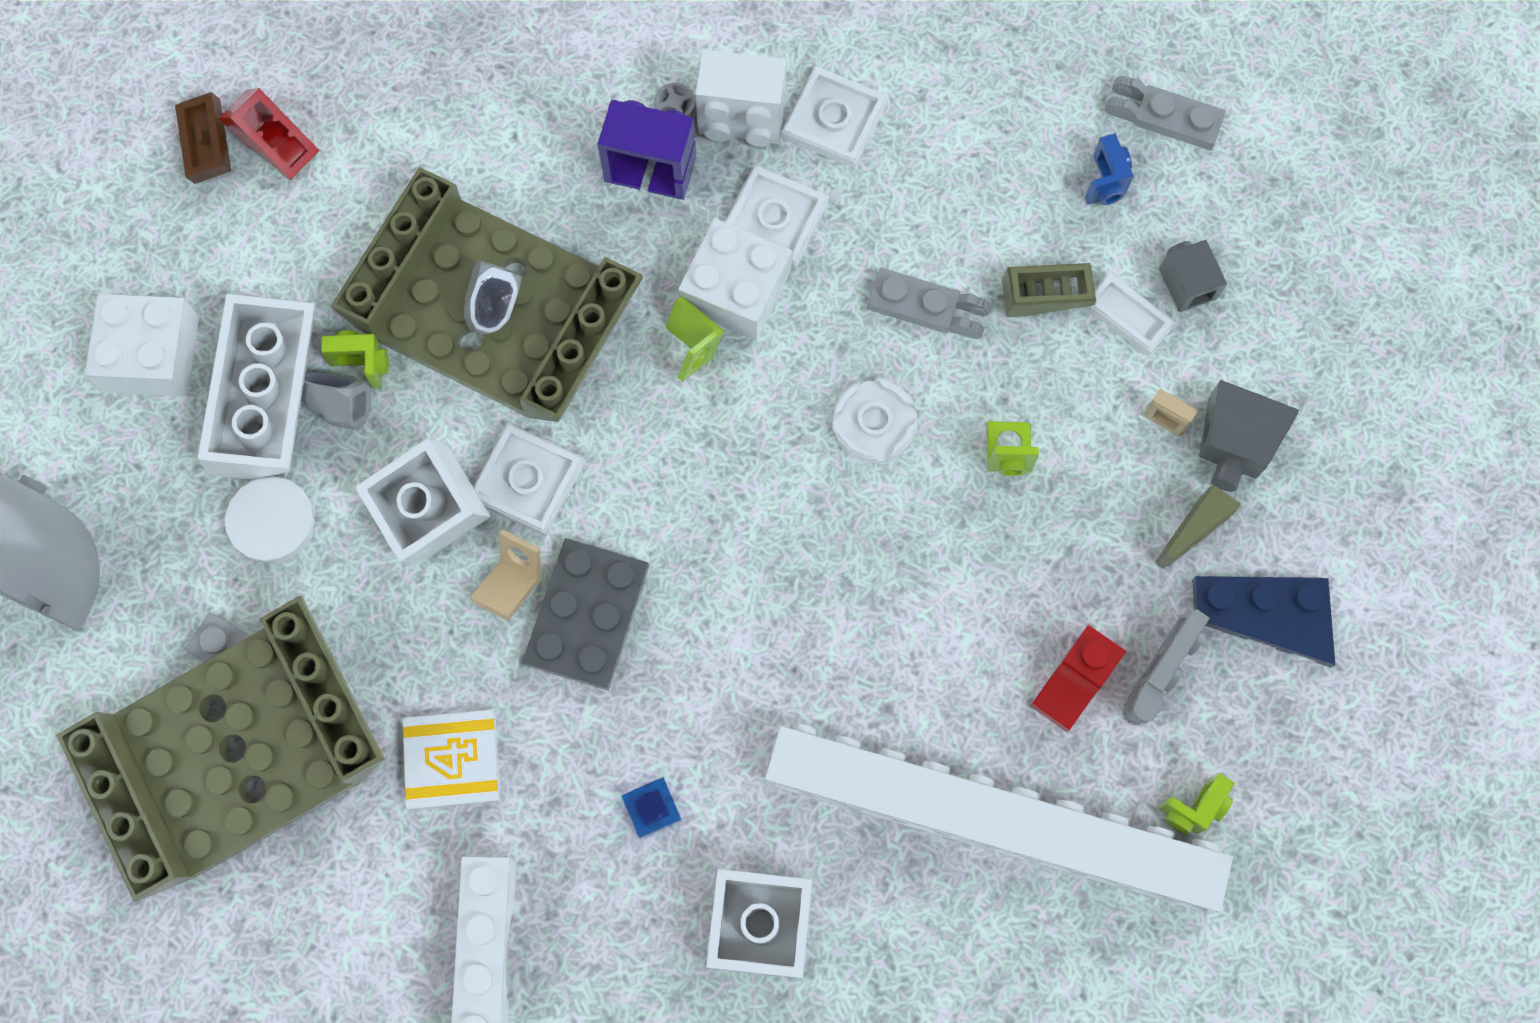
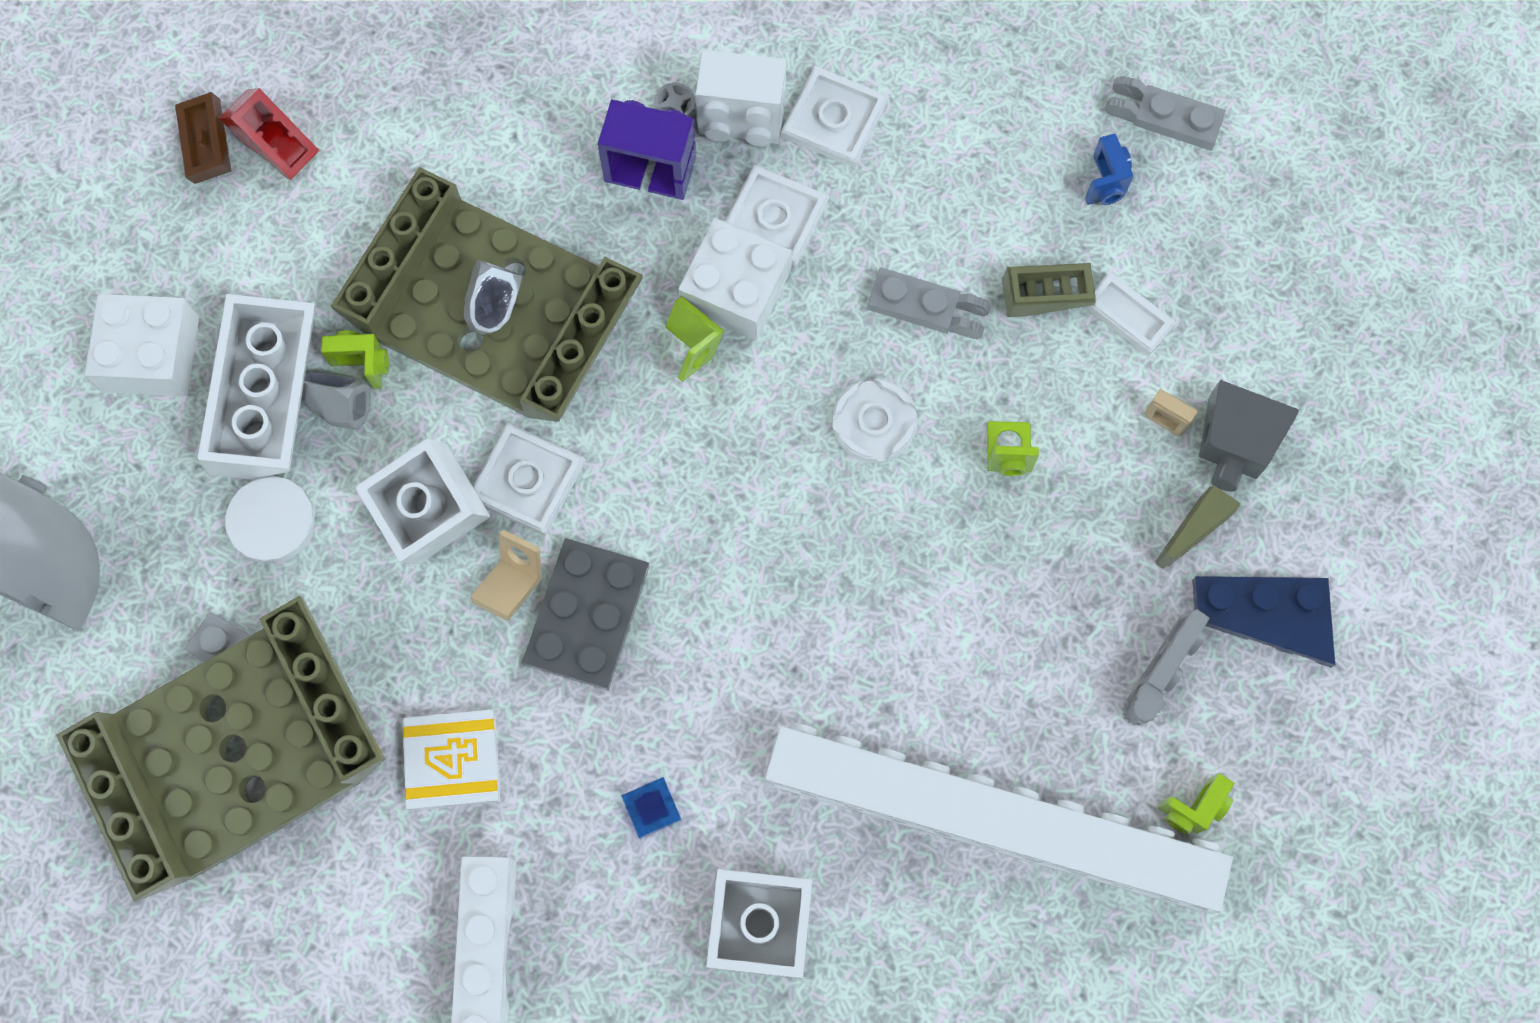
red arch [1030,625,1126,732] -> none
dark grey brick [1159,240,1227,312] -> none

